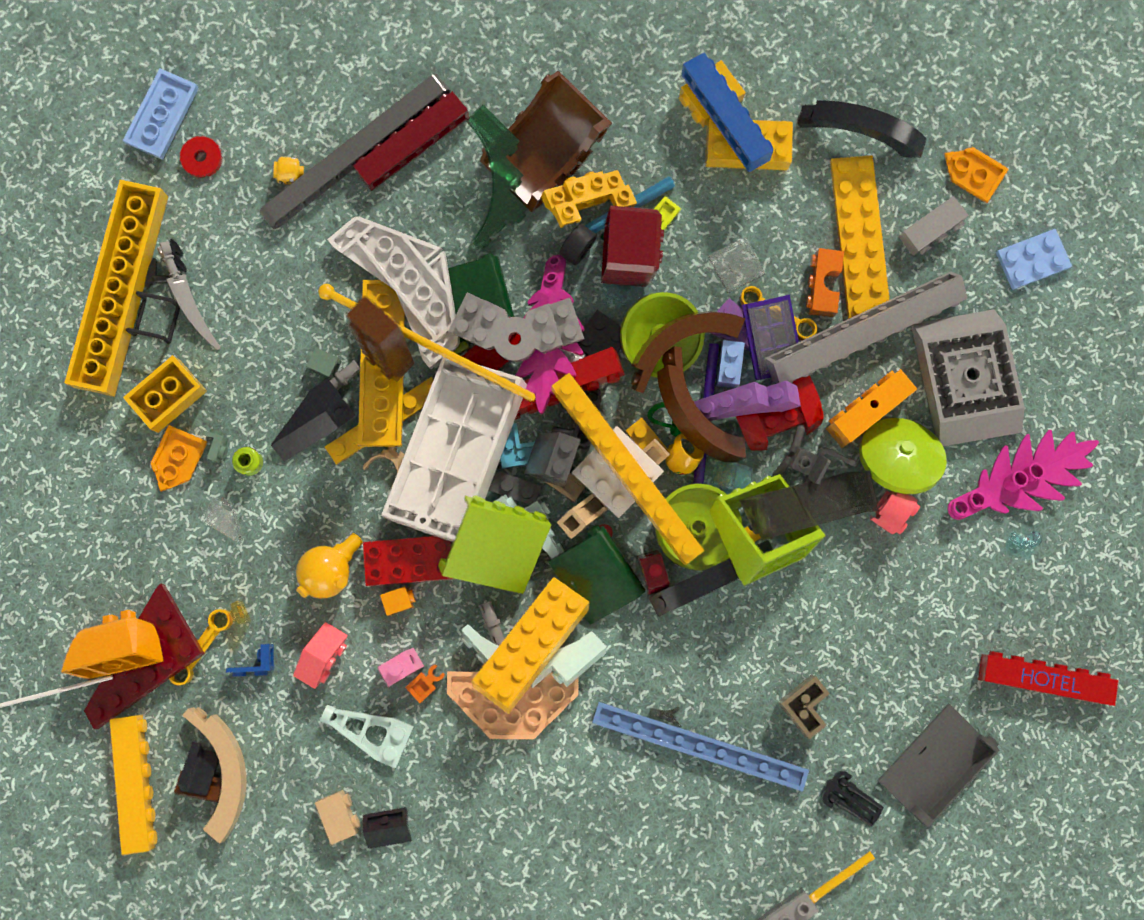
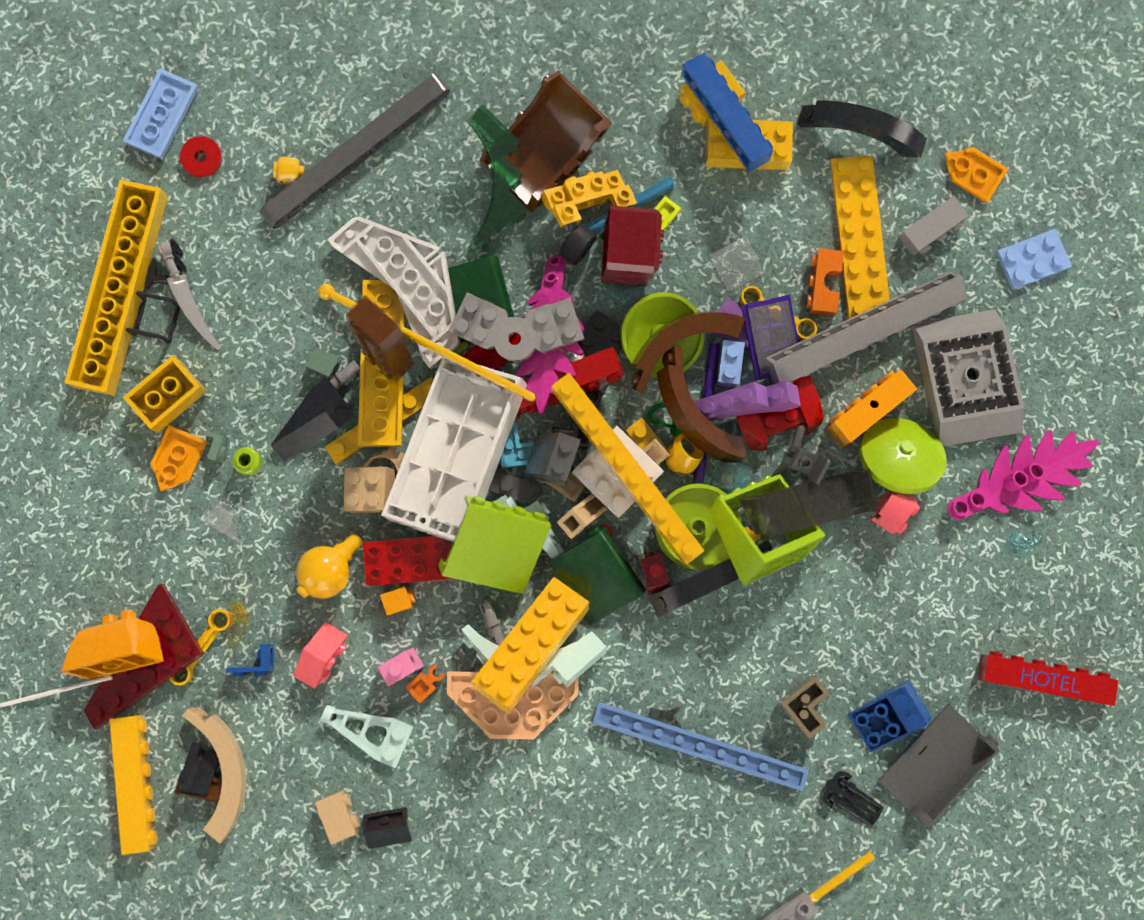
dark red brick [353,91,469,191] -> none
none -> tan brick [344,467,395,513]
none -> blue slope [848,679,932,752]

